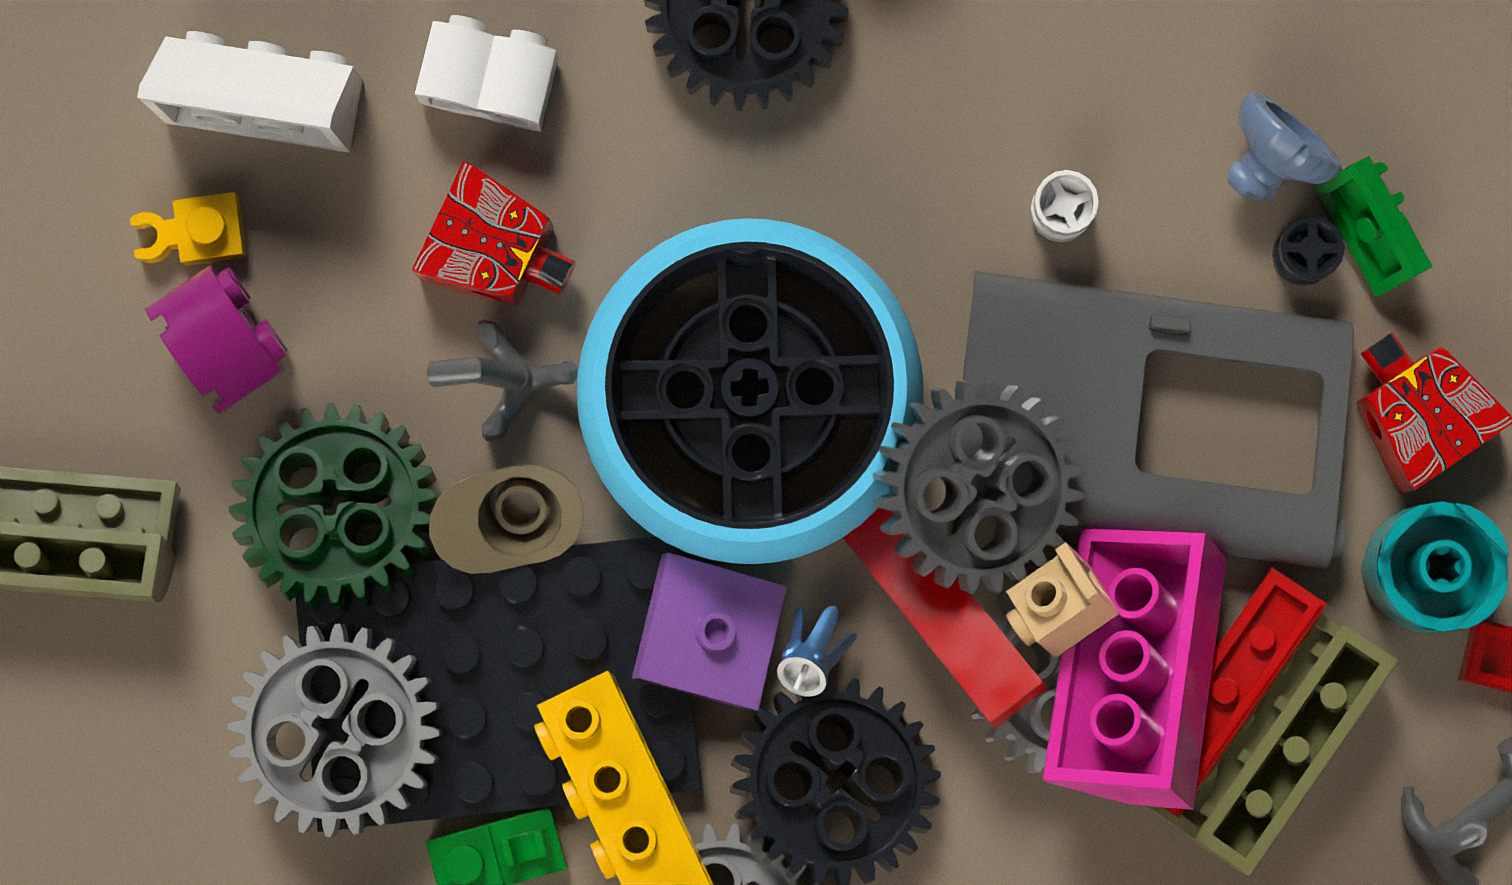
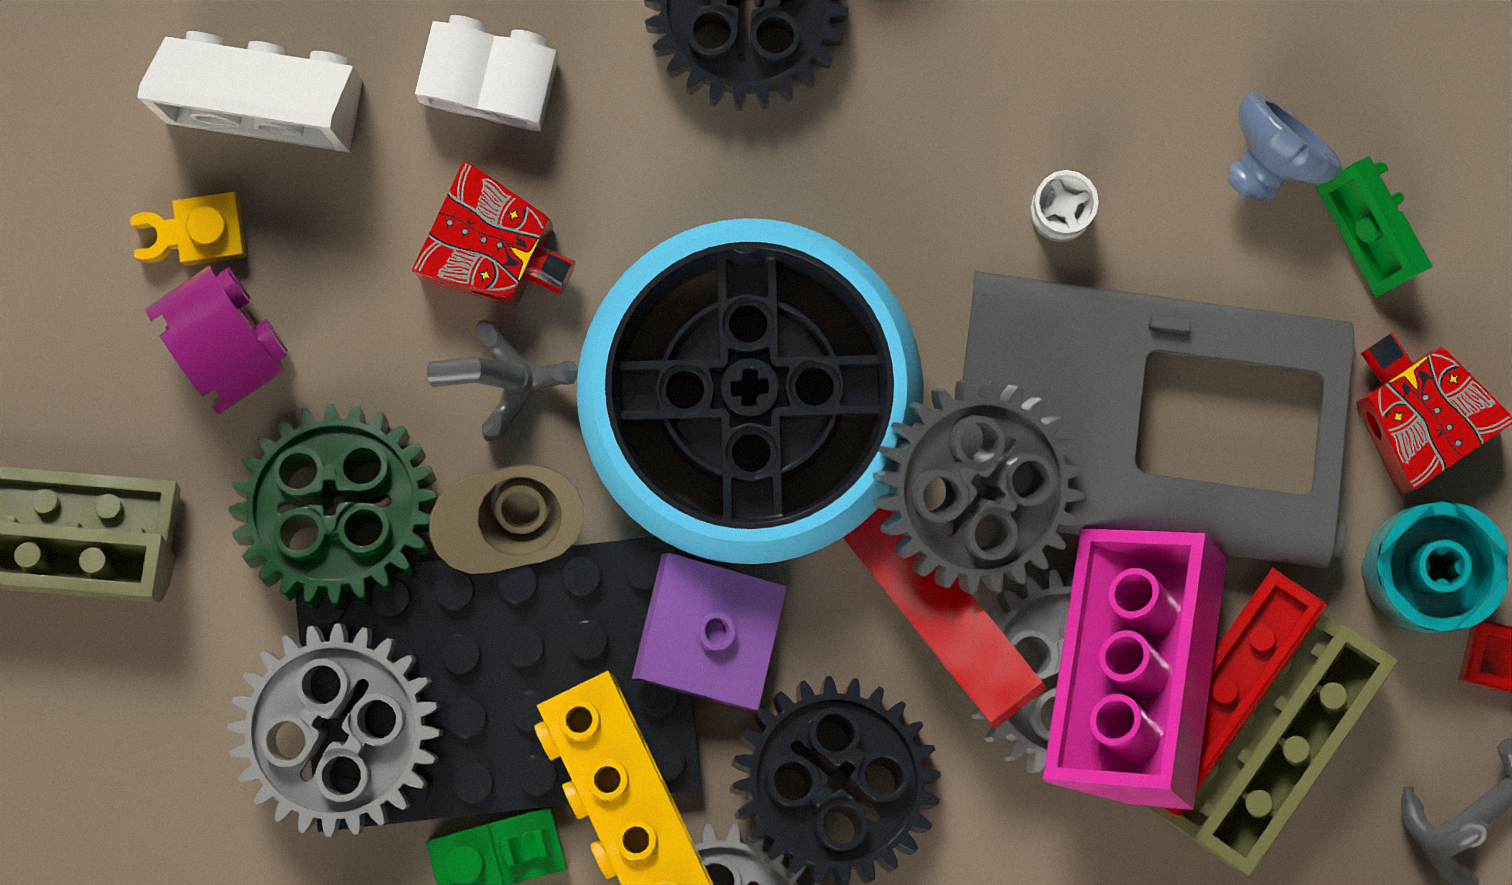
flat silver piece [777,606,857,697] -> none
tan brick [1006,542,1120,658] -> none
black wheel [1272,216,1345,286] -> none

